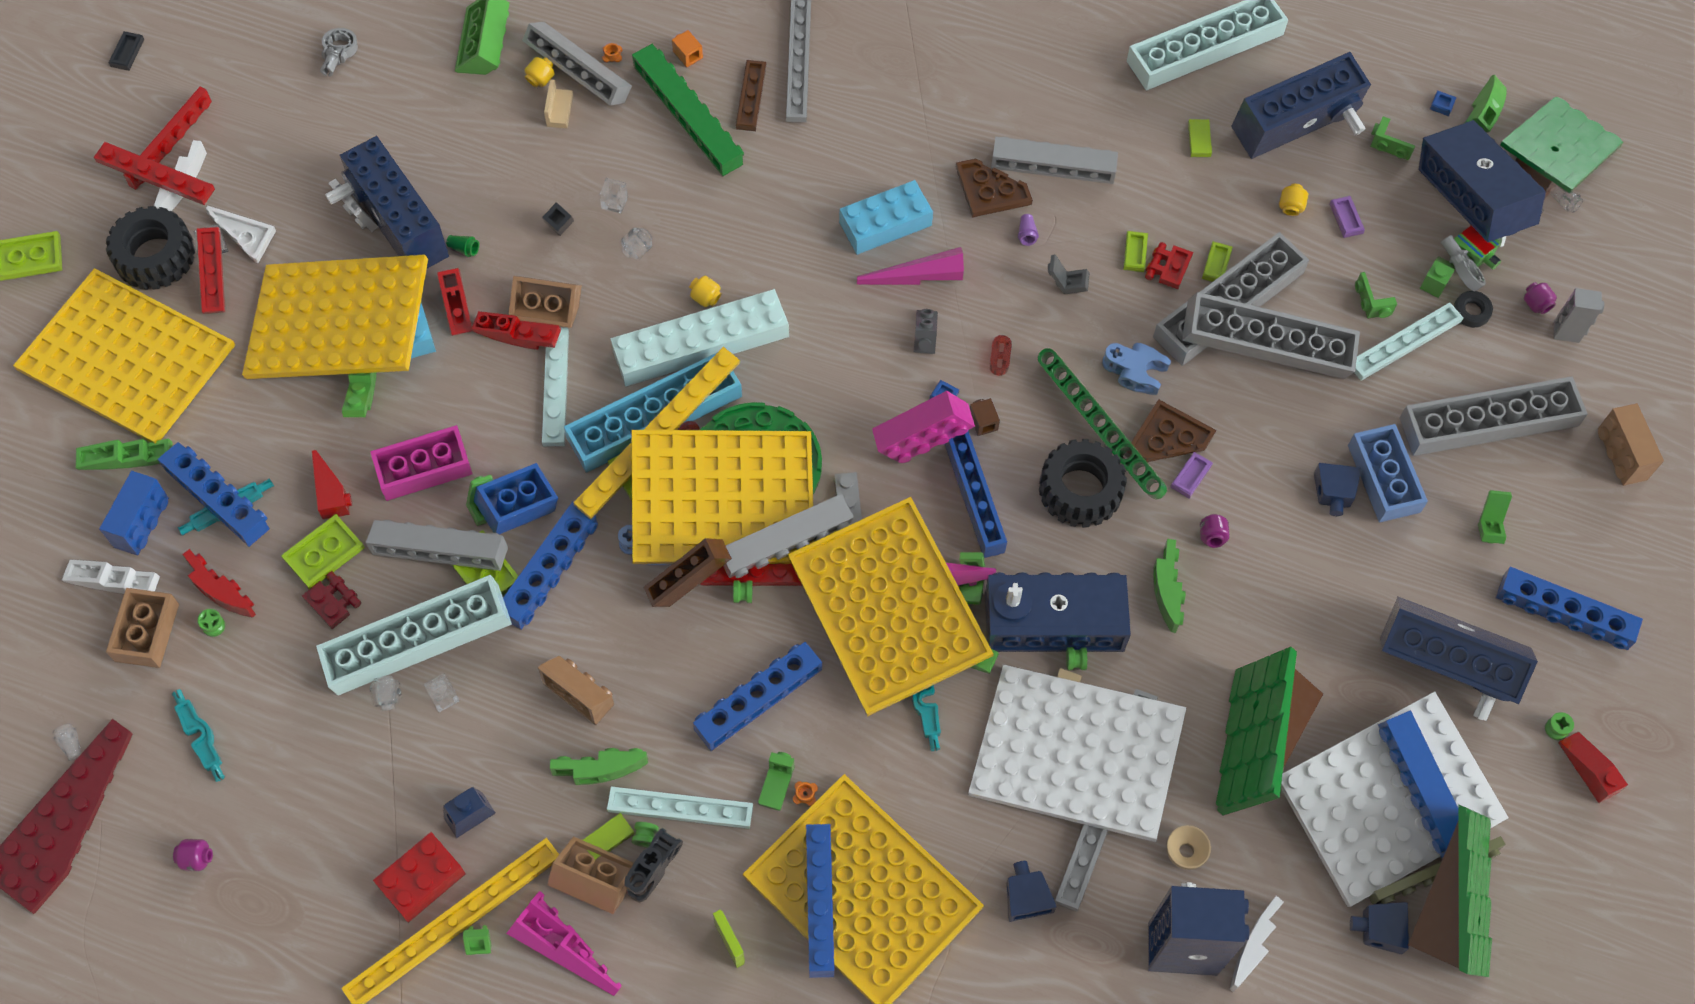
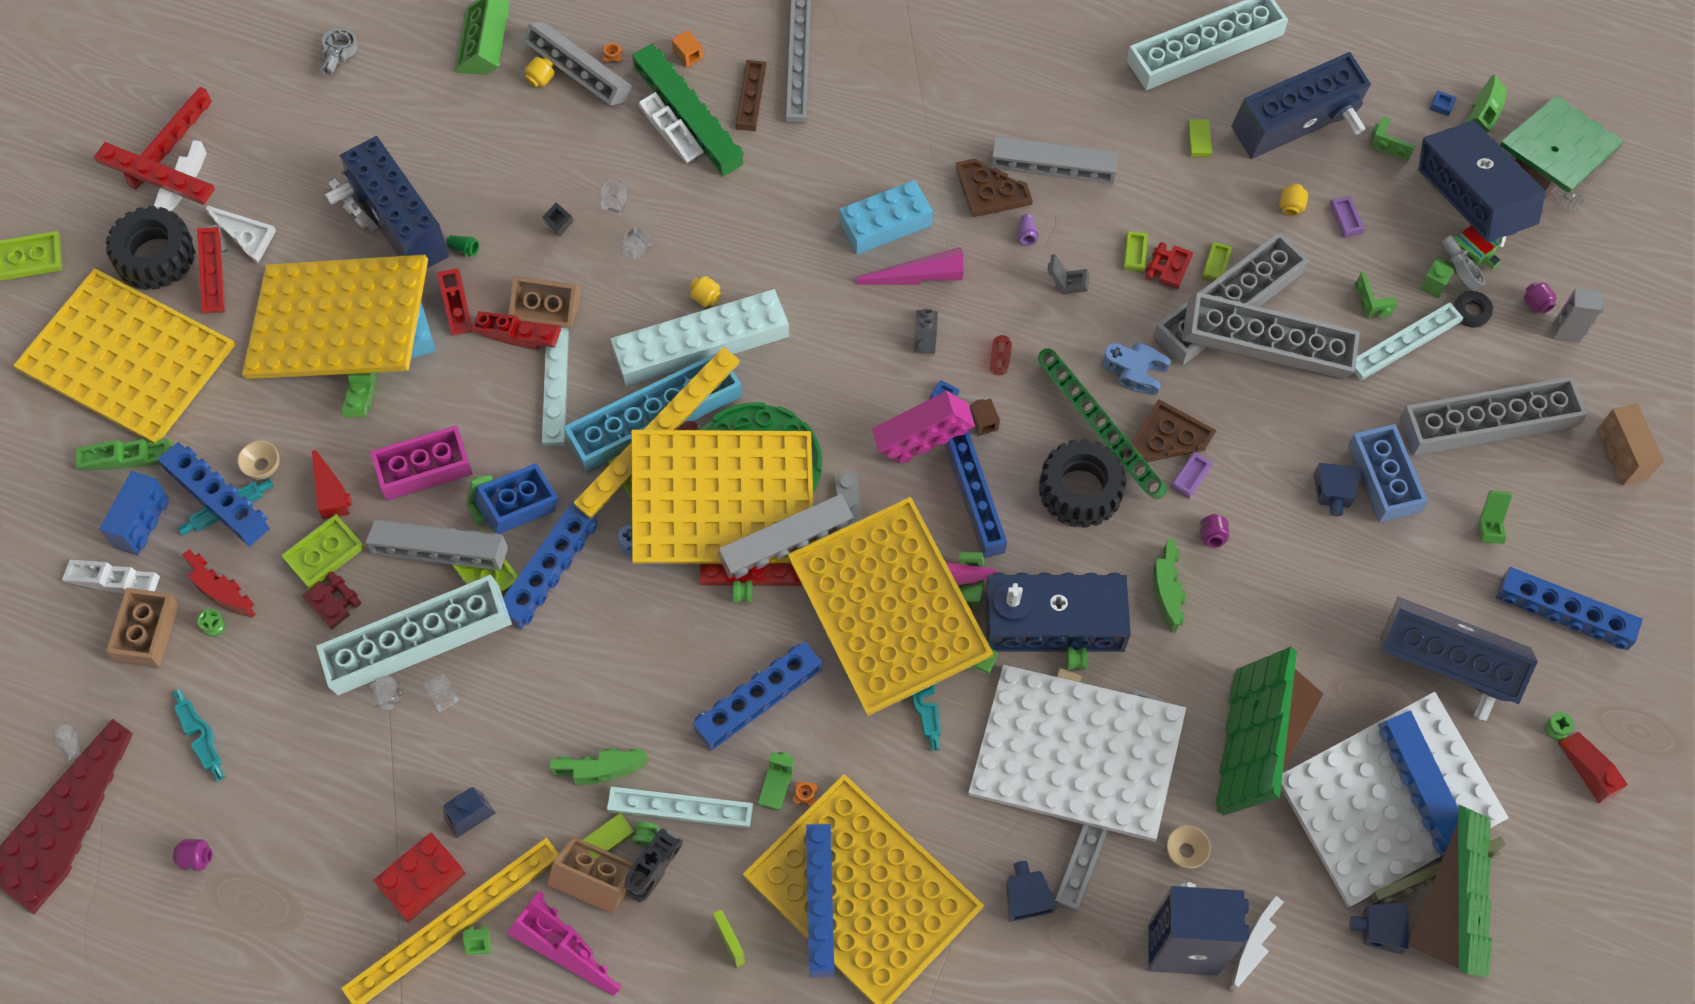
black tile [108,31,145,71] -> none
medium nougat slope [538,656,614,725] -> none
tan panel [544,80,573,128] -> none
reddish brown brick [643,538,732,607] -> none
none -> tan piece [238,441,280,480]
none -> white slope [638,92,704,163]

